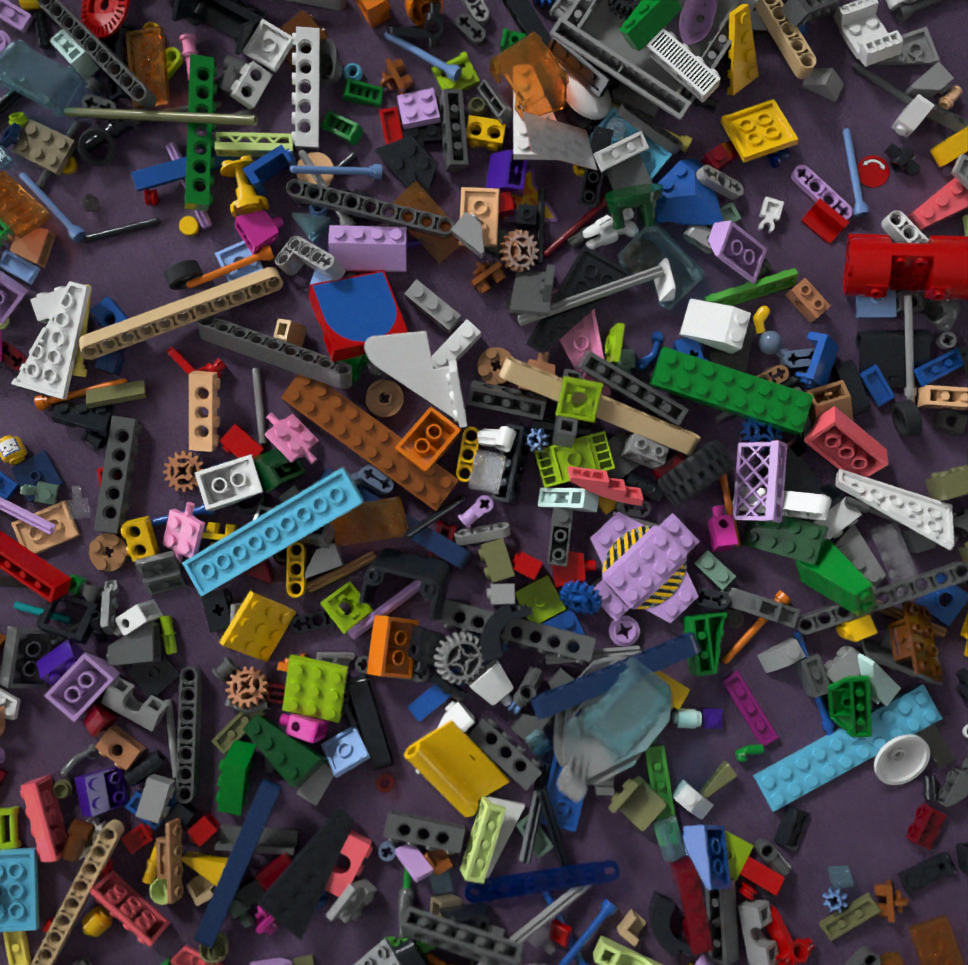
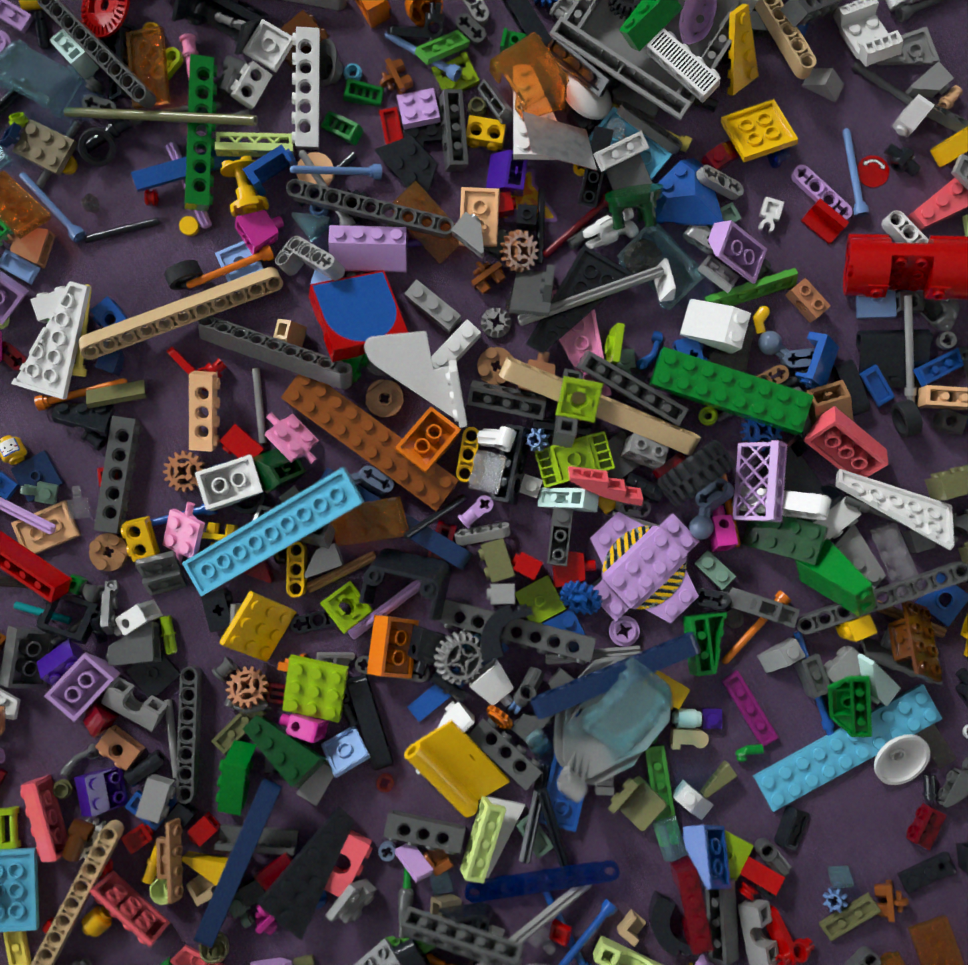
none -> light grey piece [215,13,246,30]
none -> bright green plate [415,30,470,65]
none -> light grey gear [481,307,511,338]
none -> orange gear [486,705,513,730]
none -> white plate [520,474,543,498]
none -> tan leg [670,727,709,750]
none -> sand blue beam [689,478,734,539]
none -> light grey piece [697,254,739,293]
none -> lime plate [698,407,718,426]

